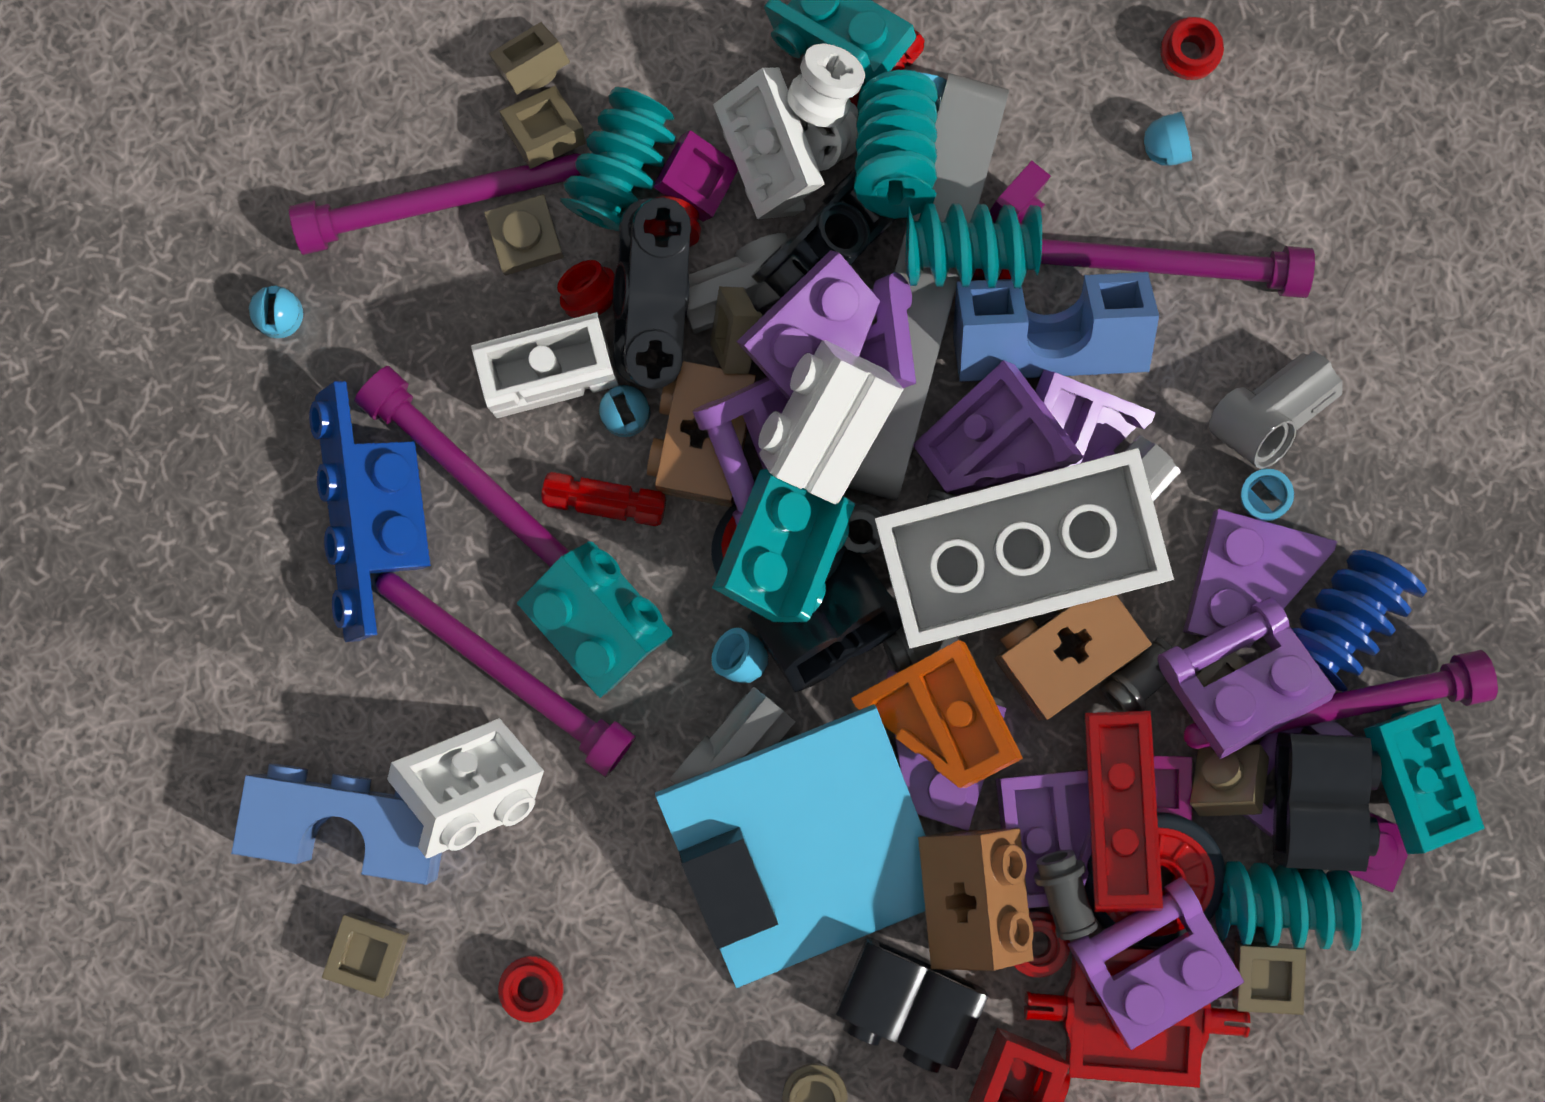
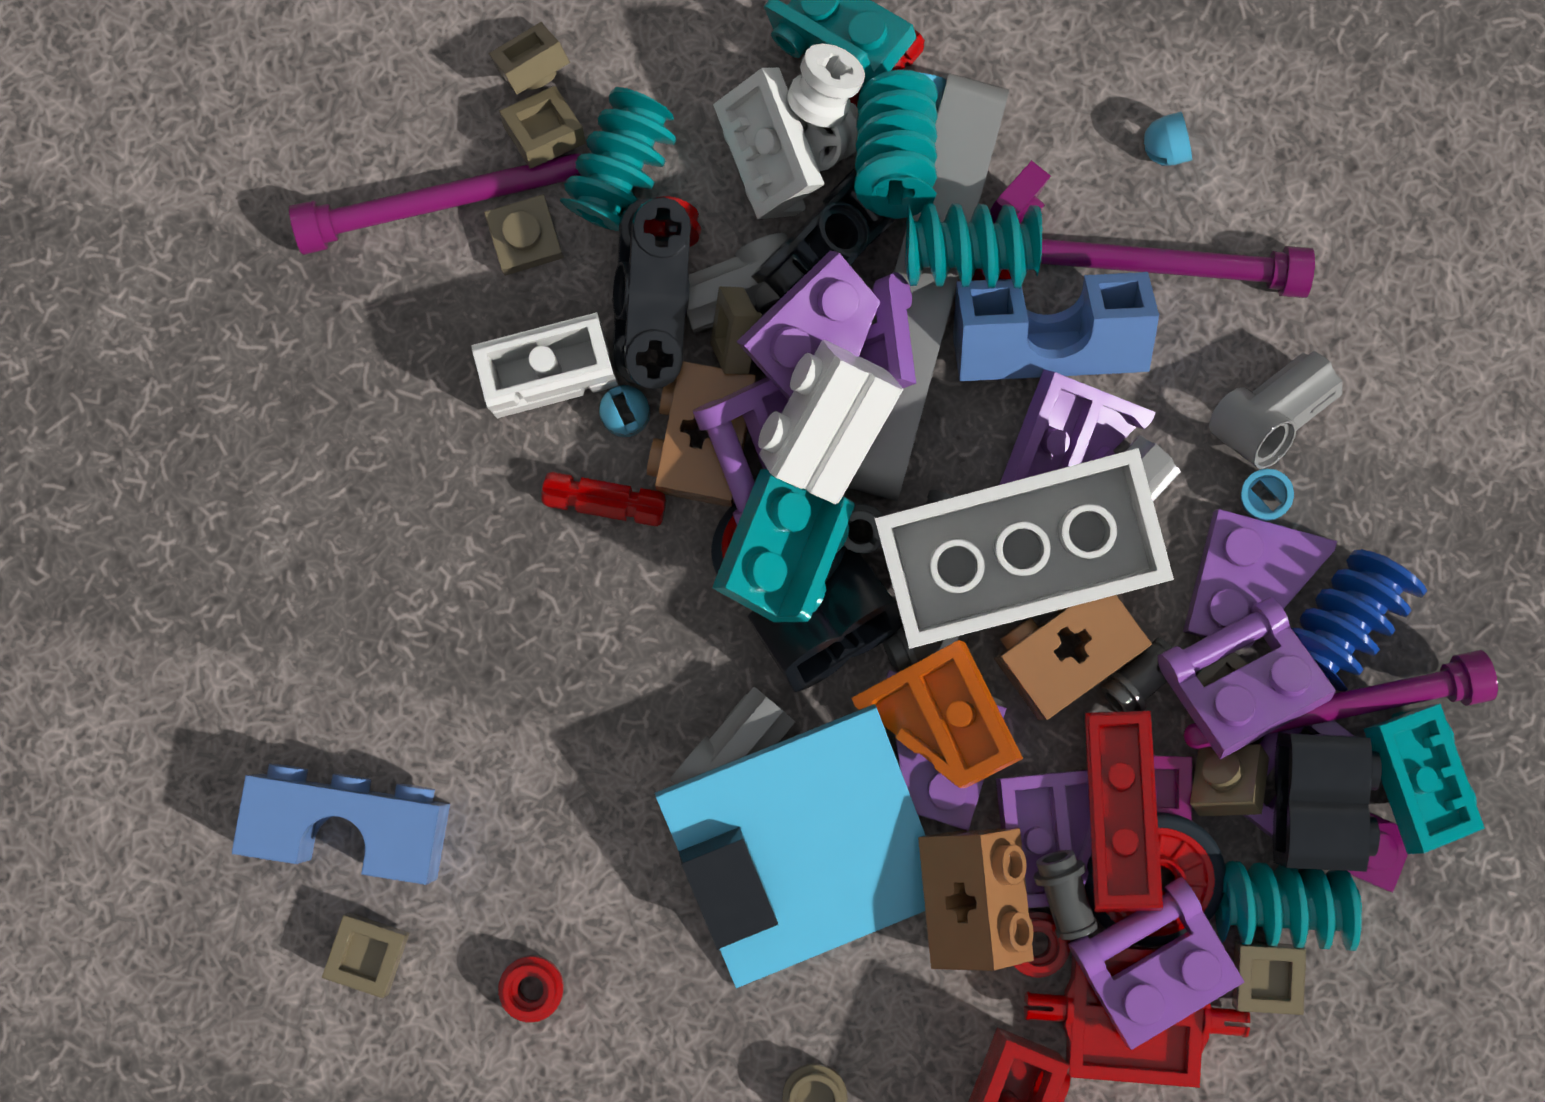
medium azure hinge [249,286,303,338] -> none
blue bracket [309,381,431,642] -> none
magenta piece [354,366,570,567] -> none
magenta piece [376,572,636,778] -> none
white bracket [387,718,544,858] -> none
teal bracket [517,541,673,698] -> none
red plate [557,260,615,318] -> none
magenta plate [653,130,738,222] -> none
medium azure hinge [712,628,768,683] -> none
black brick [836,936,989,1073] -> none
medium lavender wing [913,360,1084,495] -> none
red plate [1160,17,1224,80] -> none

